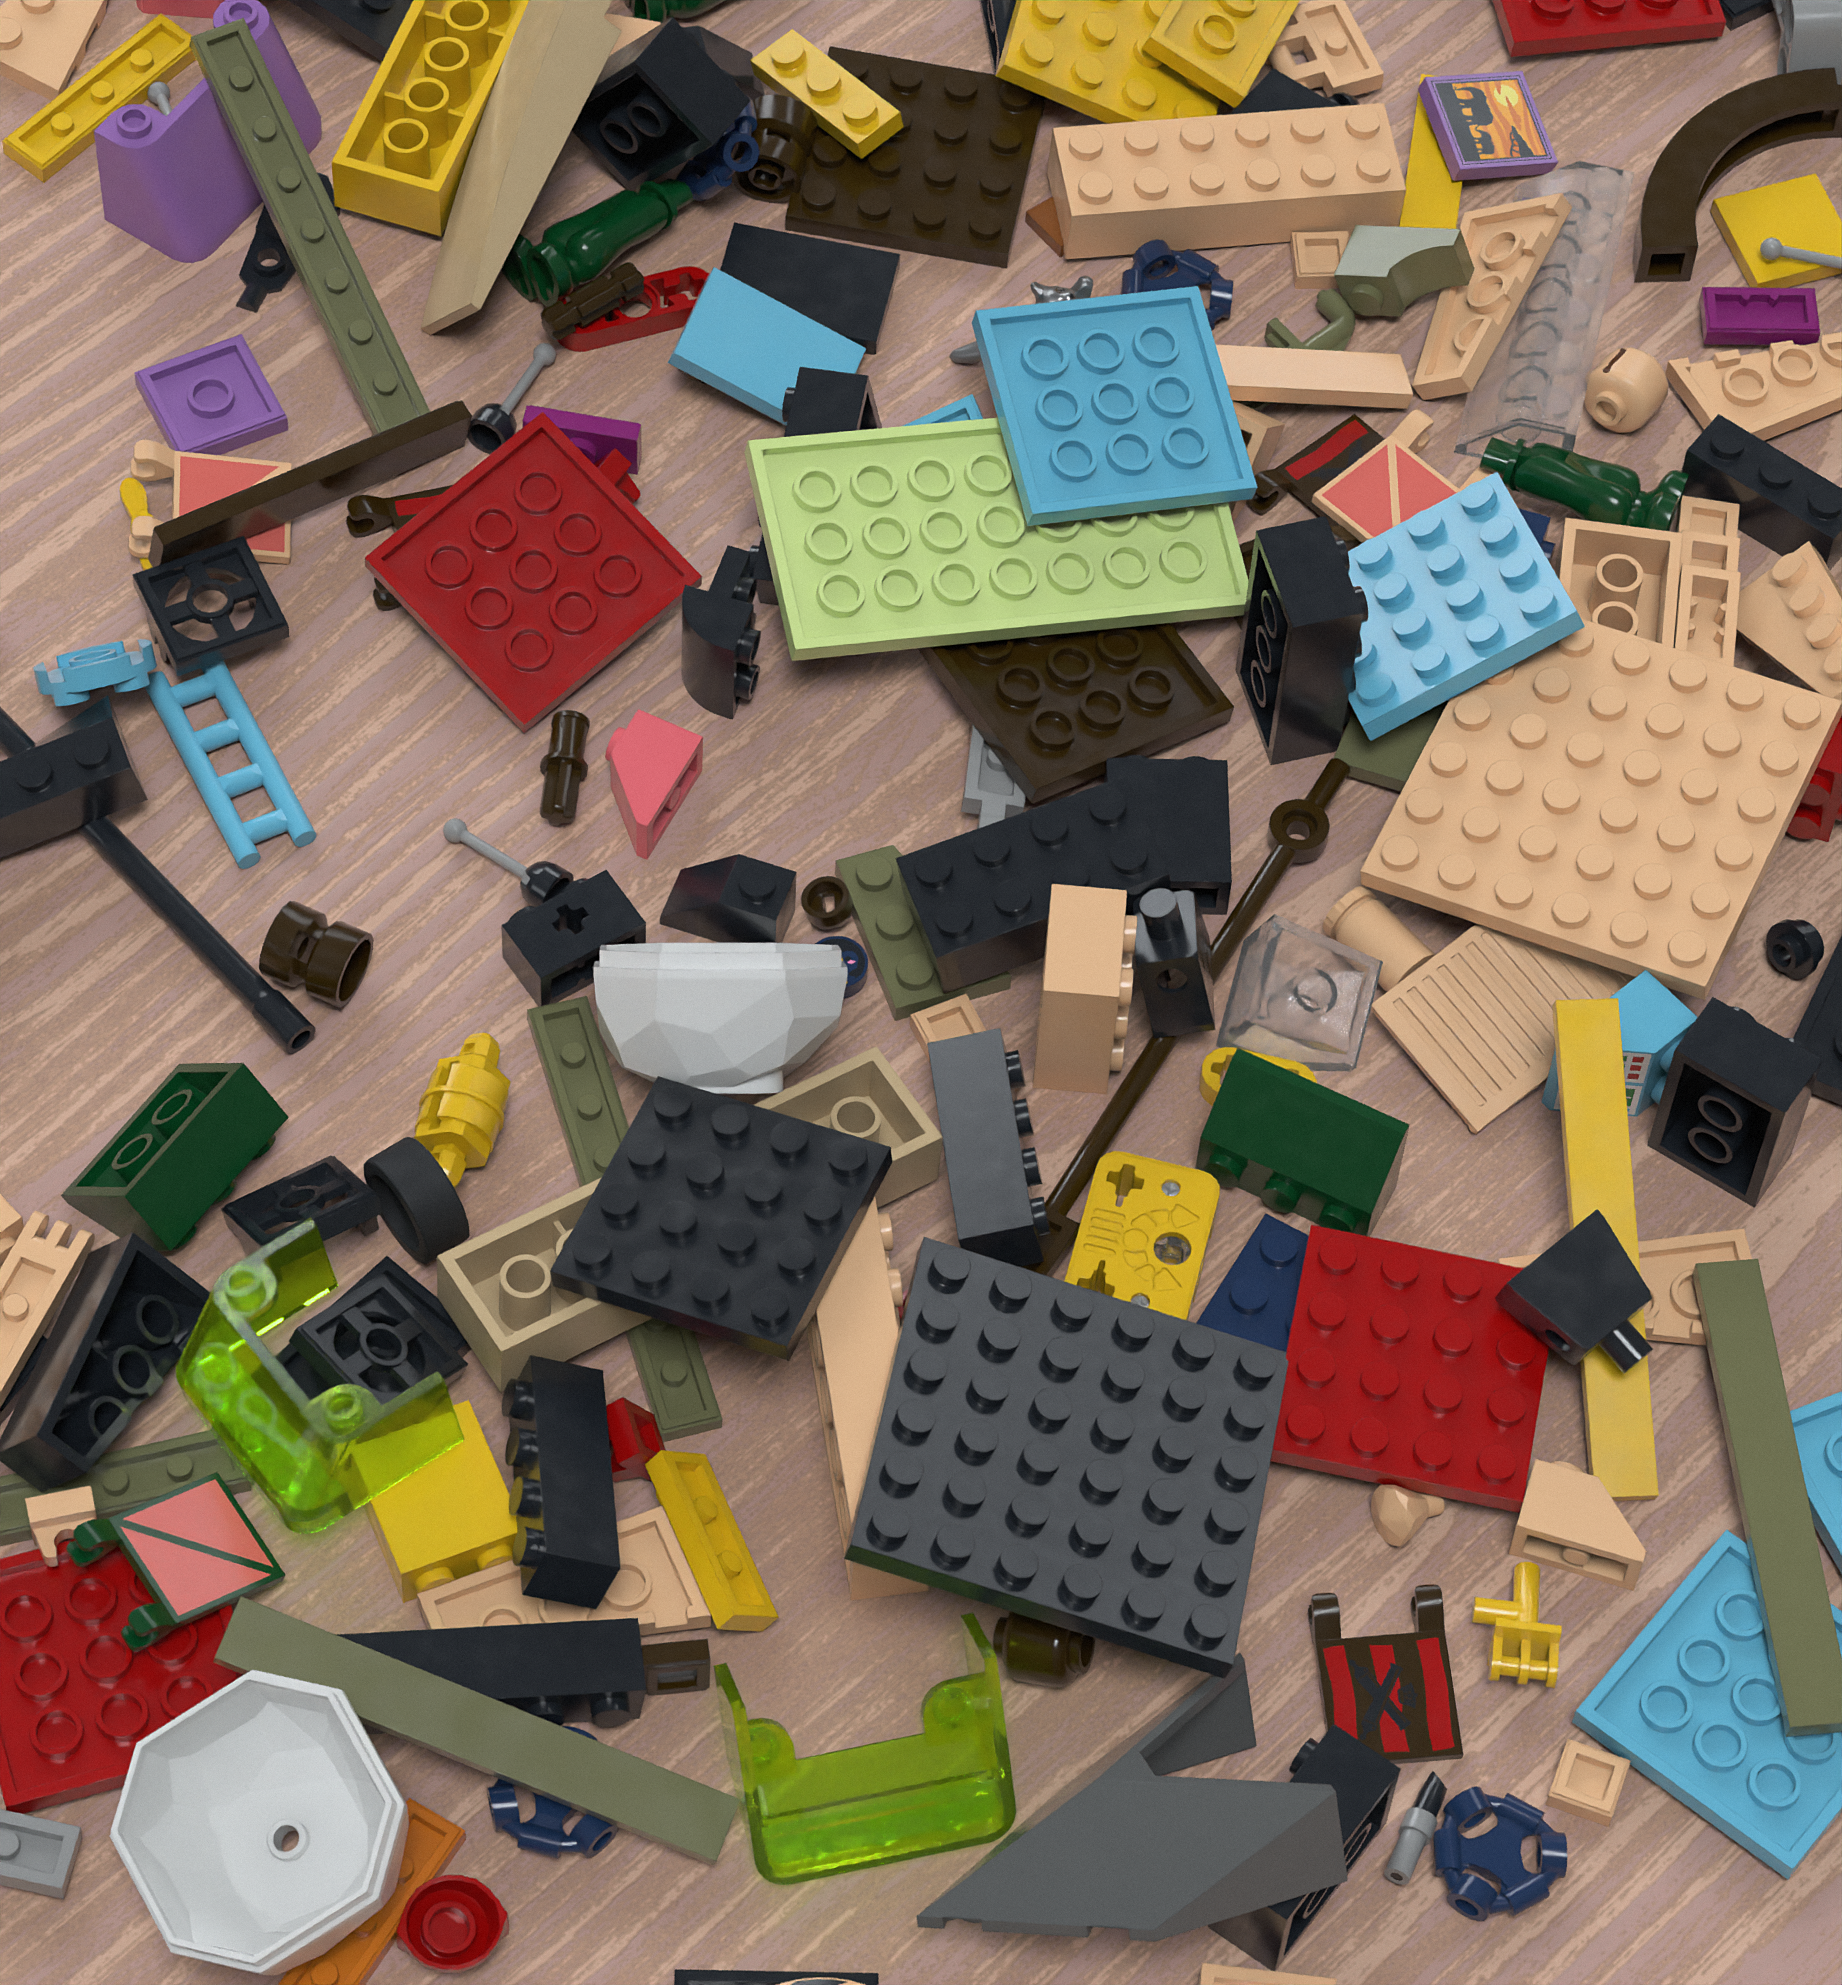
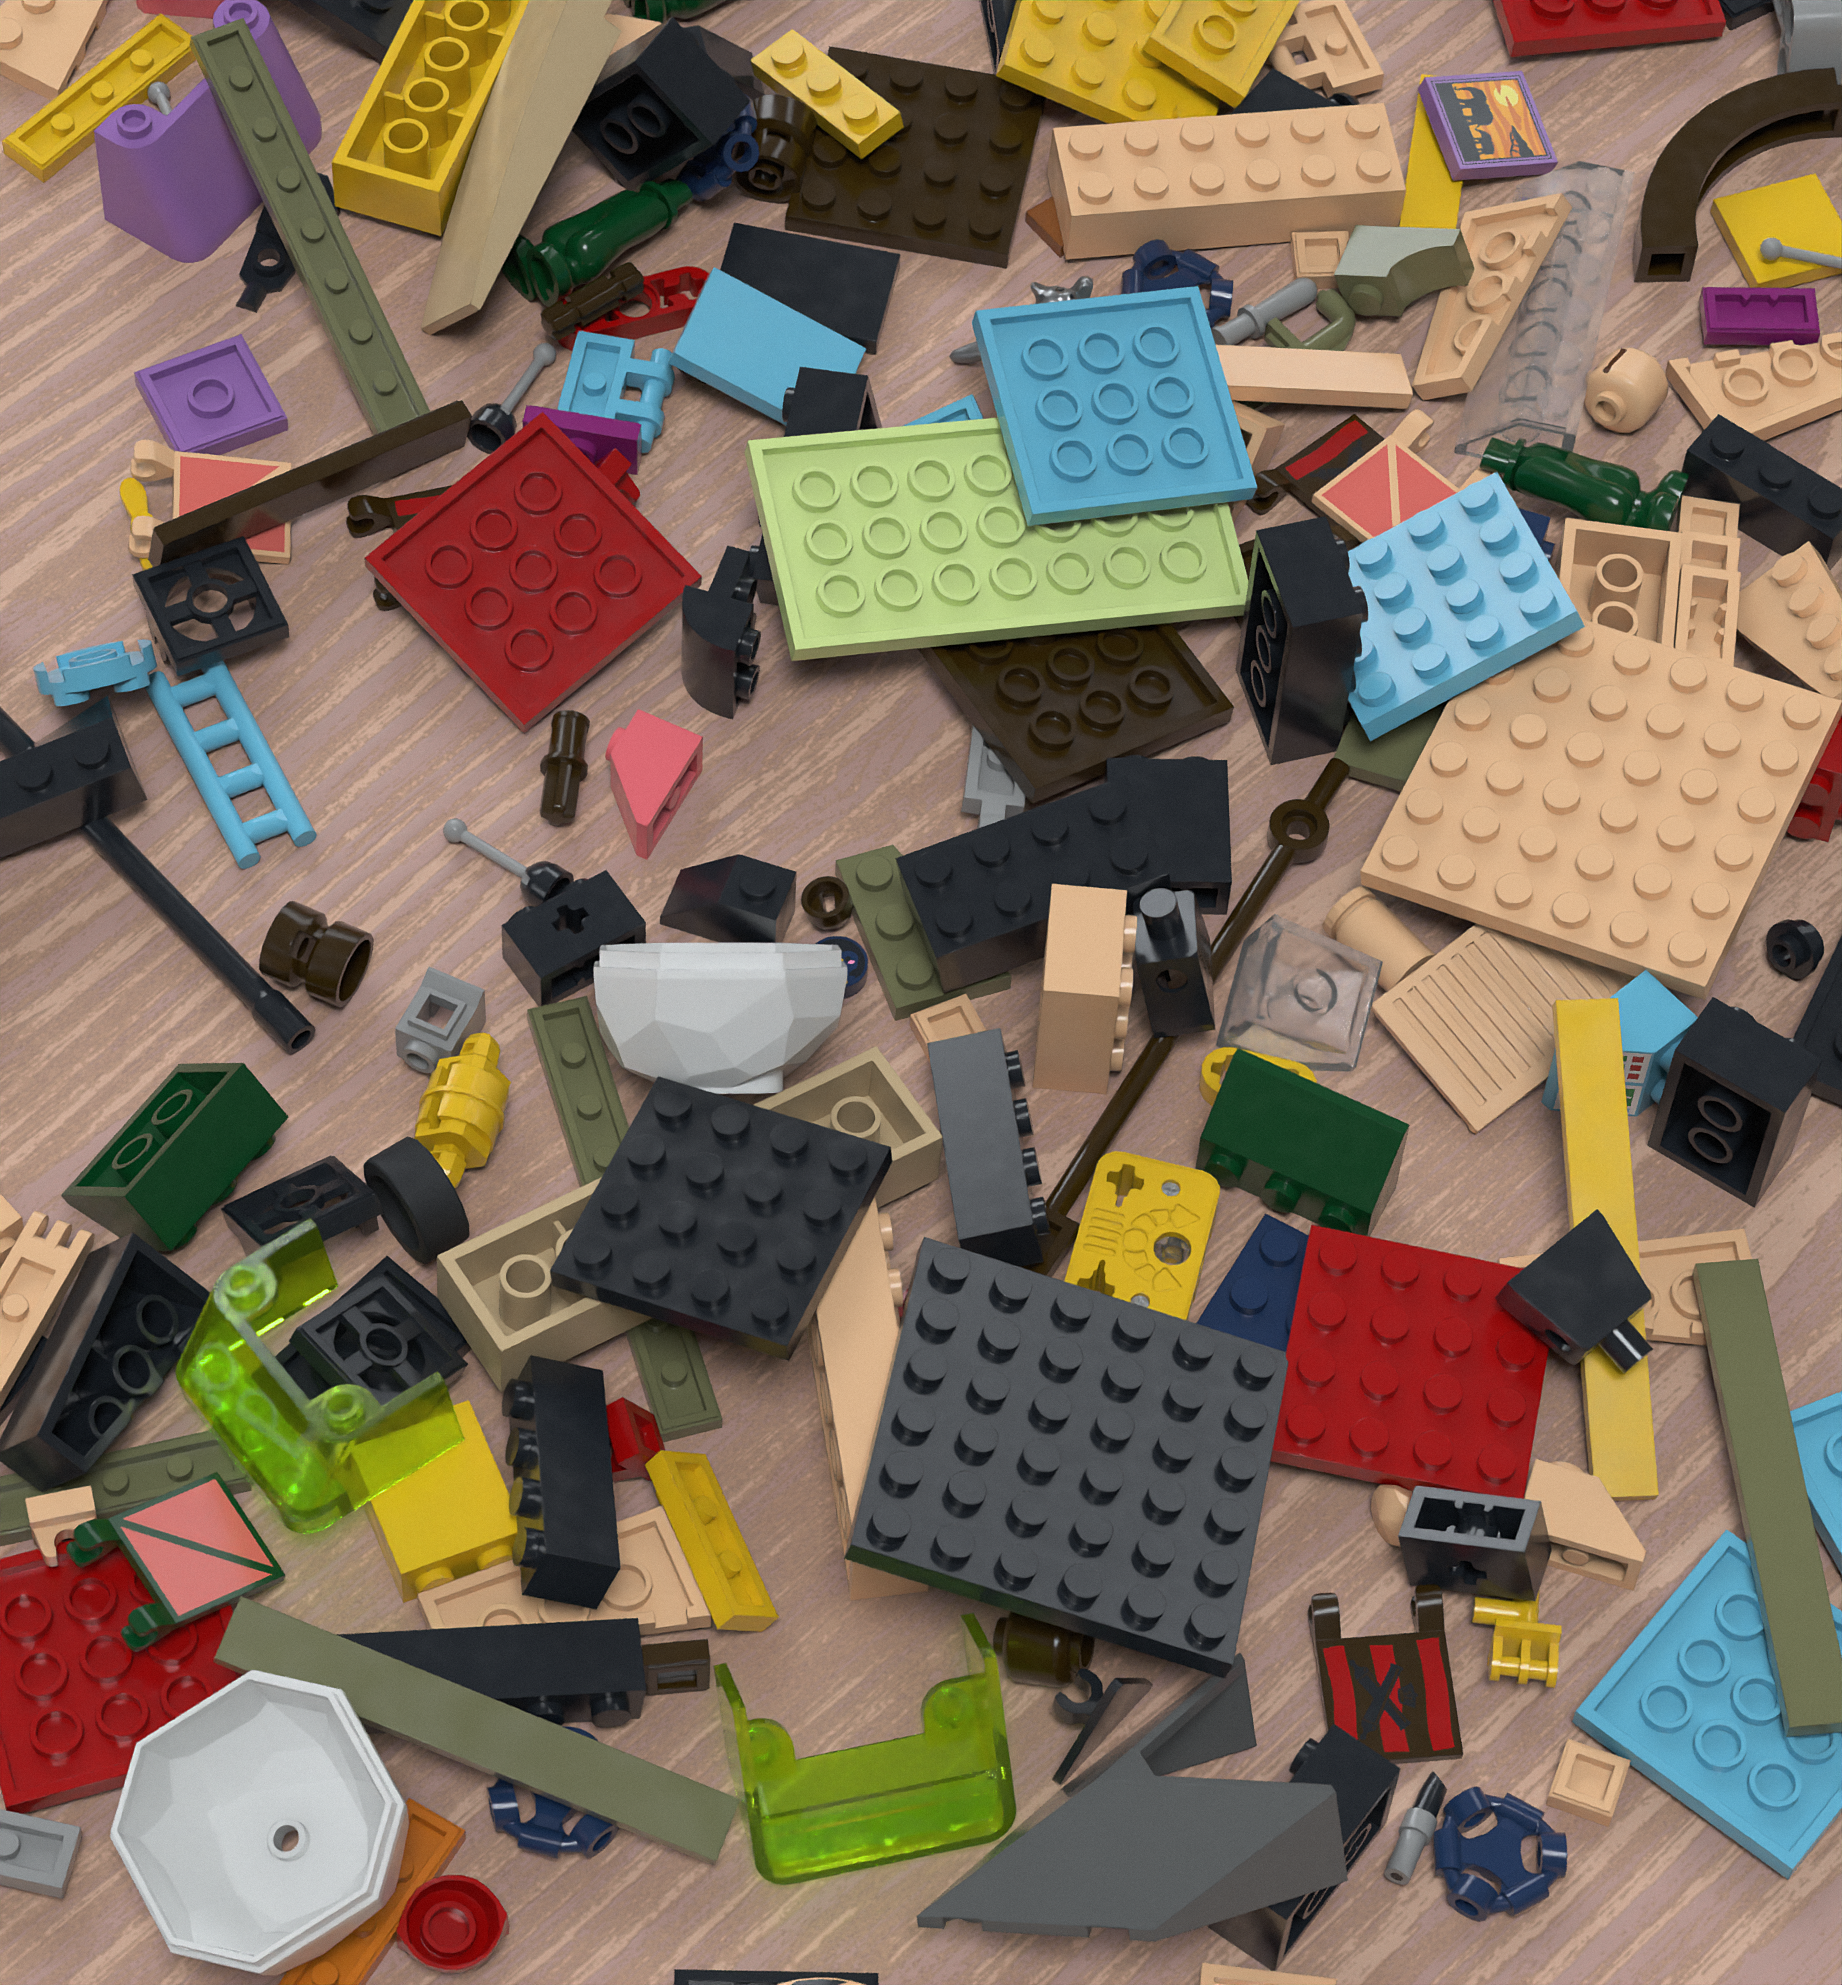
none -> light grey window [395,967,486,1073]
none -> medium azure plate [557,331,675,453]
none -> black piece [1052,1668,1153,1786]
none -> light grey piece [1211,277,1317,345]
none -> black brick [1398,1486,1552,1601]

